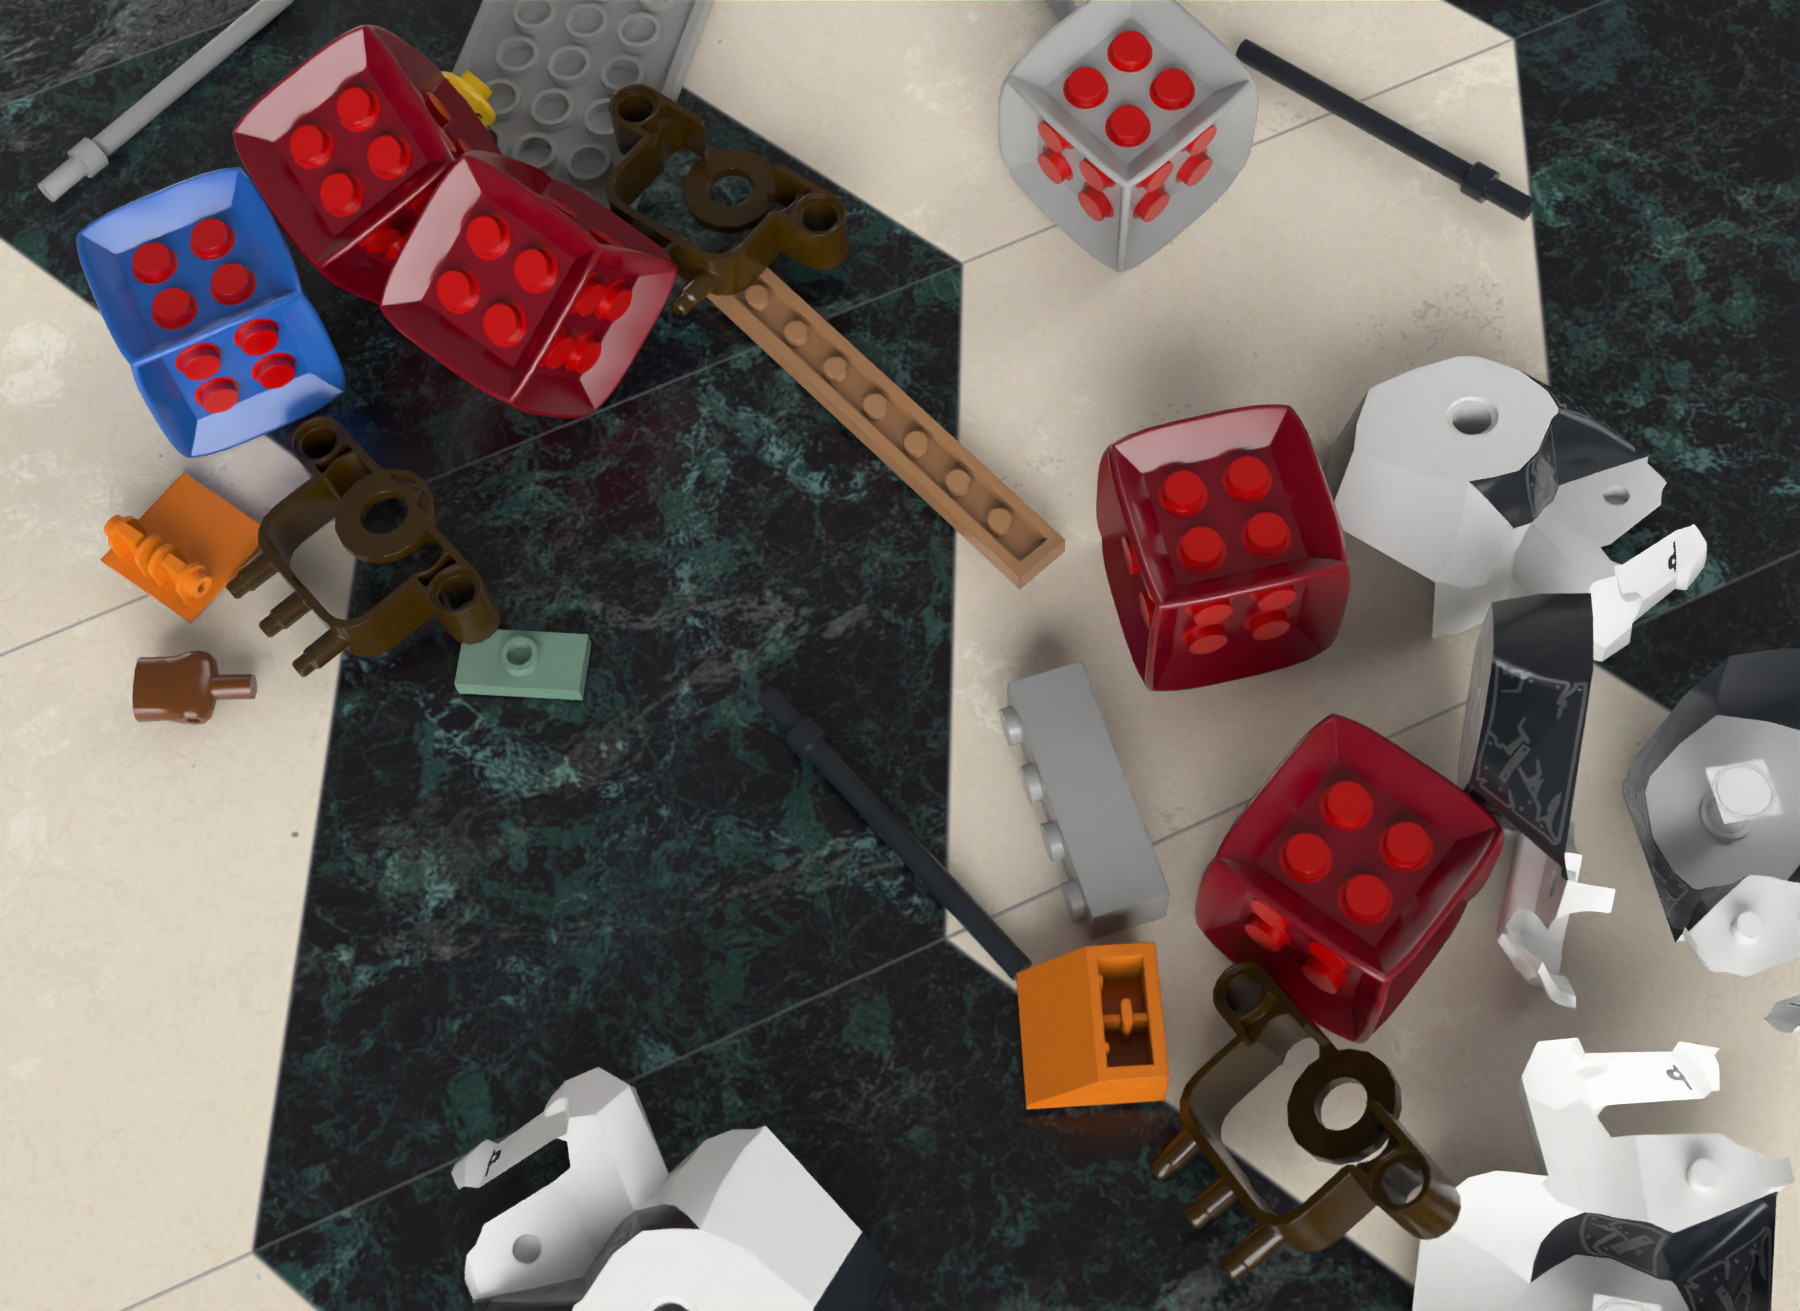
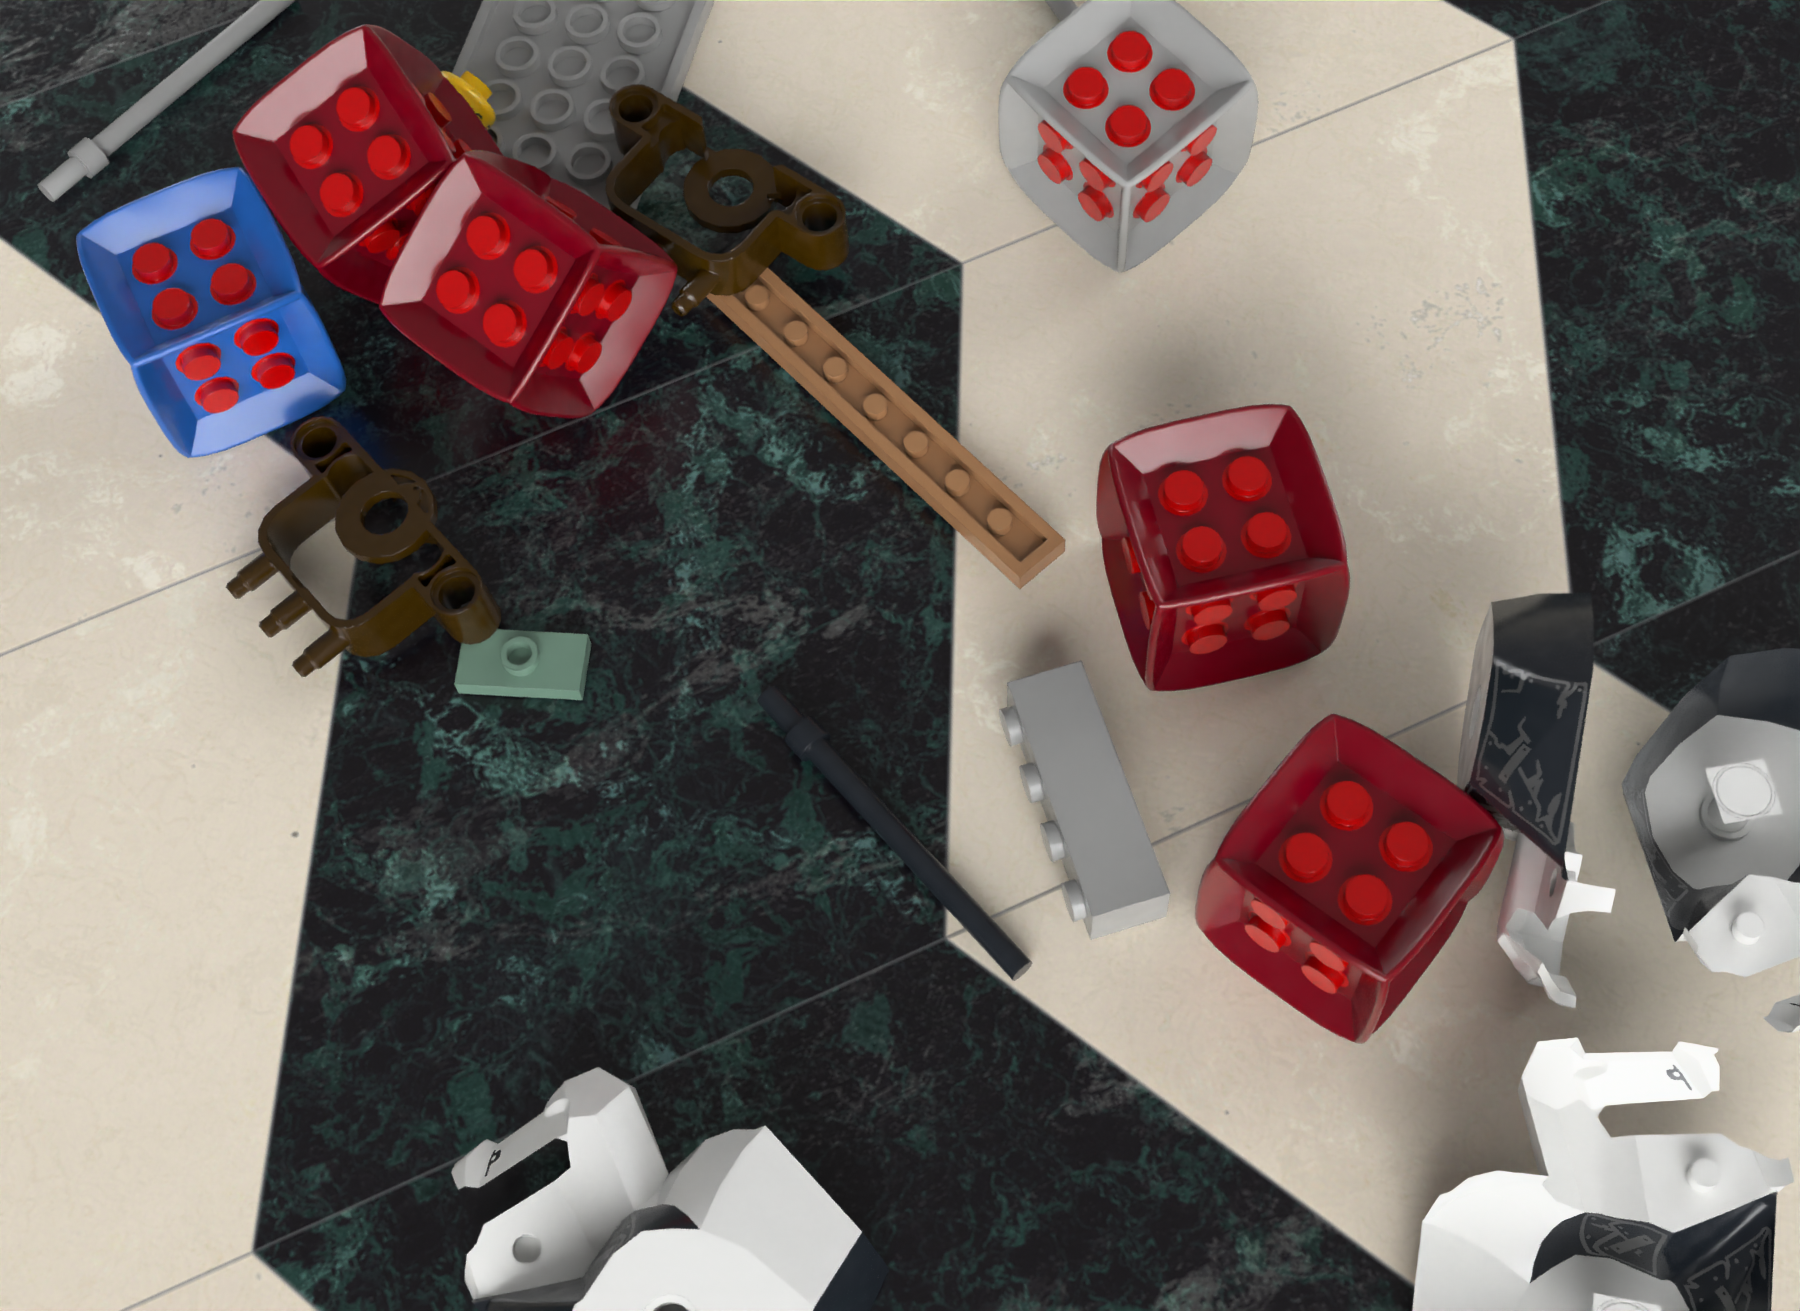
orange hinge [100,473,261,624] -> none
reddish brown piece [132,651,257,725] -> none
orange slope [1016,942,1170,1109] -> none
dark brown piece [1149,961,1461,1280] -> none
black bar [1235,39,1536,221] -> none
white piece [1323,356,1707,662] -> none

